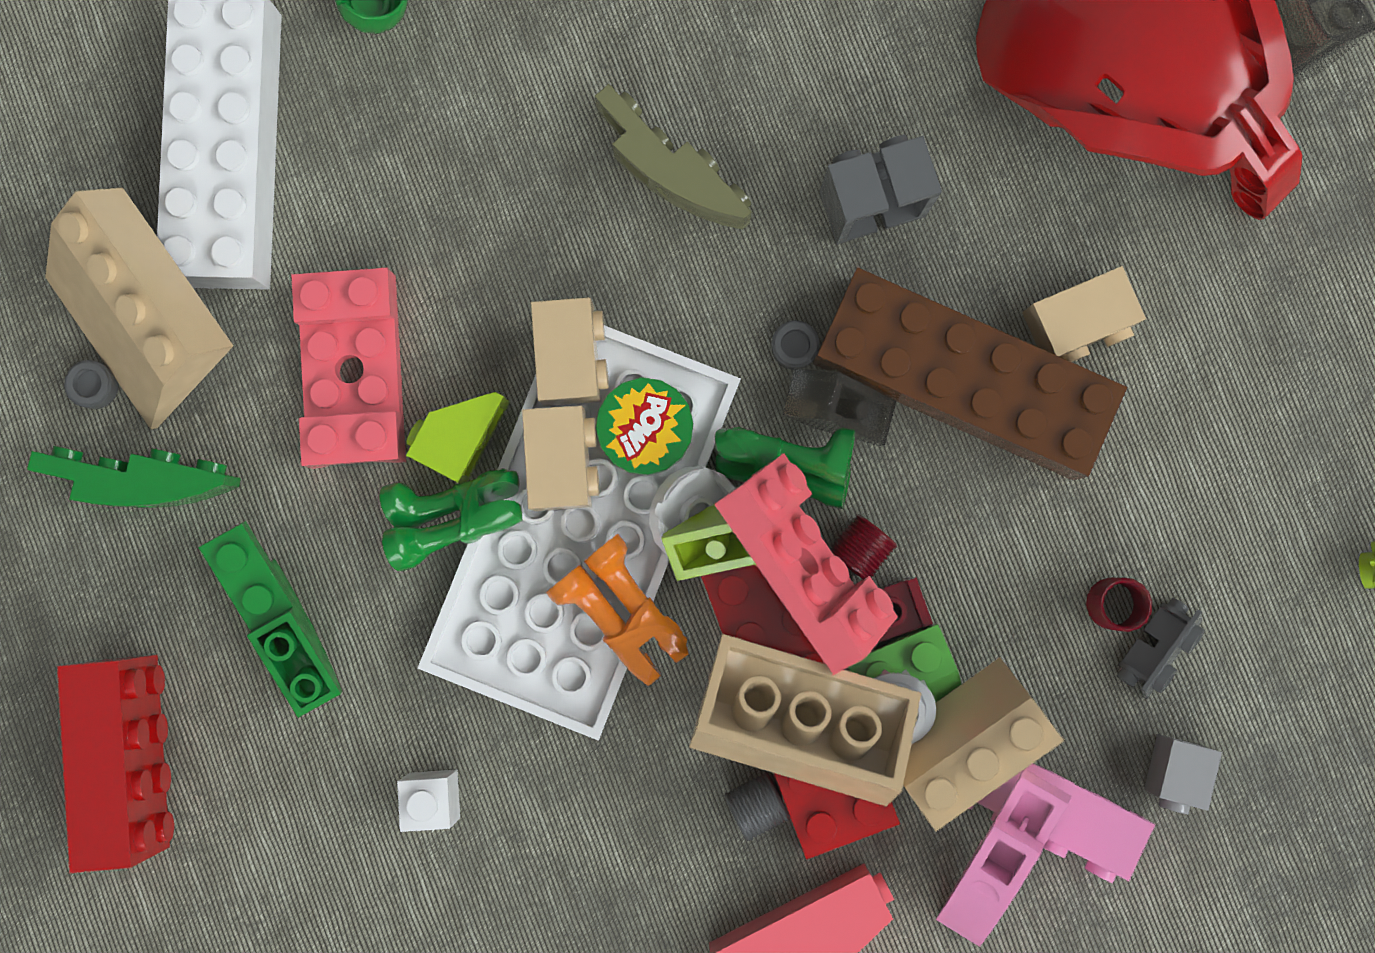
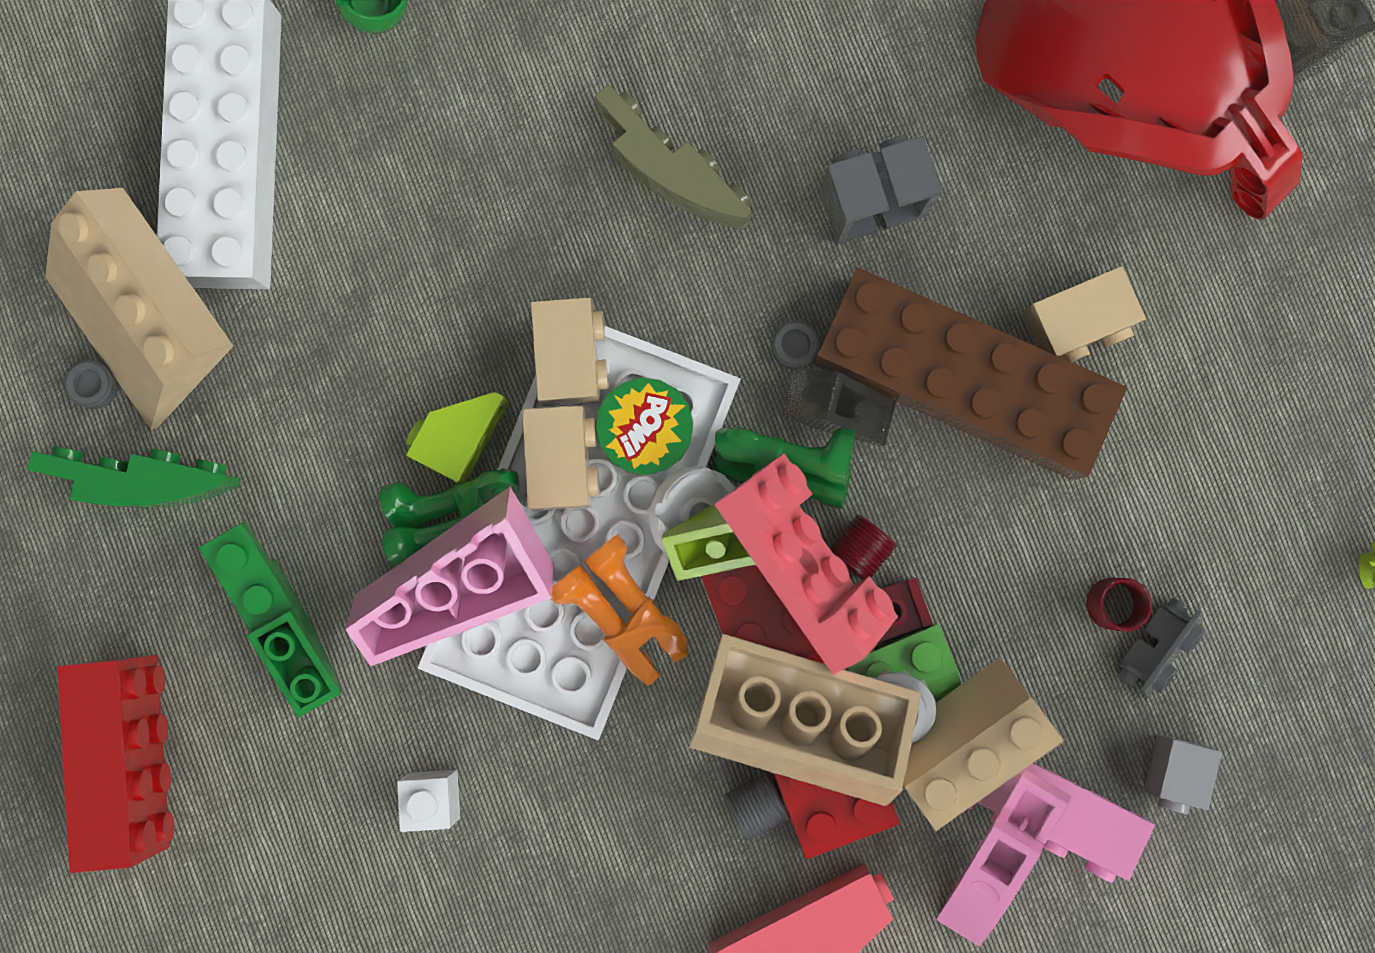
coral piece [291,268,406,469] -> none
none -> bright pink wedge [345,487,554,666]

